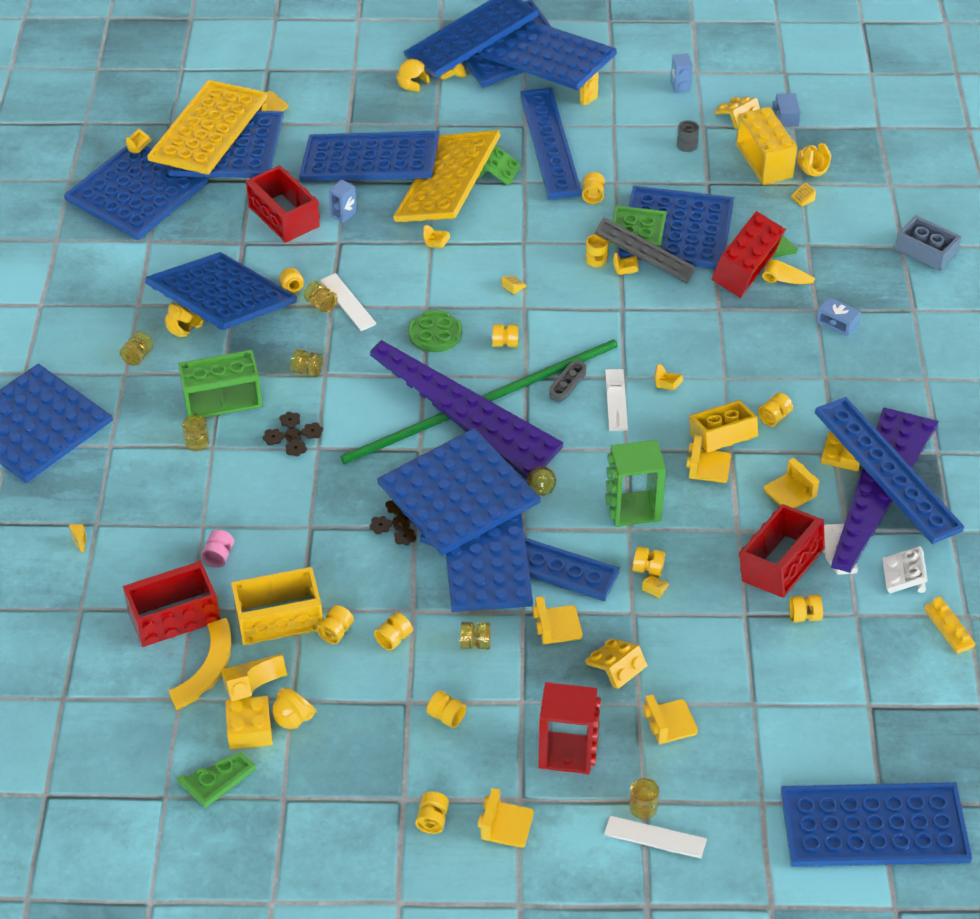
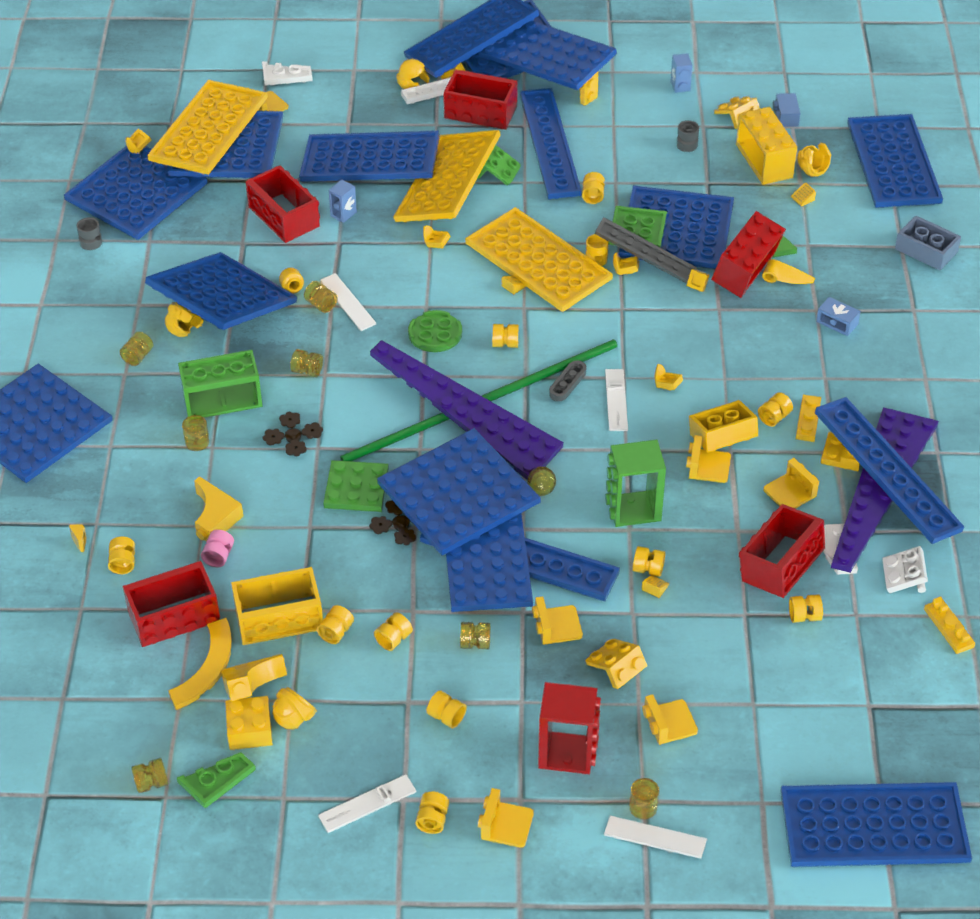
none -> dark grey wheel [76,217,102,250]
none -> yellow wheel [108,536,135,575]
none -> clear yellow wheel [131,757,168,794]
none -> yellow arch [194,476,244,542]
none -> white wing [262,61,312,85]
none -> white piece [318,775,416,833]
none -> bright green plate [323,460,389,512]
none -> white plate [401,75,460,104]
none -> red hose [443,69,517,130]
none -> yellow plate [465,207,613,312]
none -> yellow tile [686,269,710,292]
none -> yellow plate [796,394,821,442]
none -> blue plate [847,114,943,208]

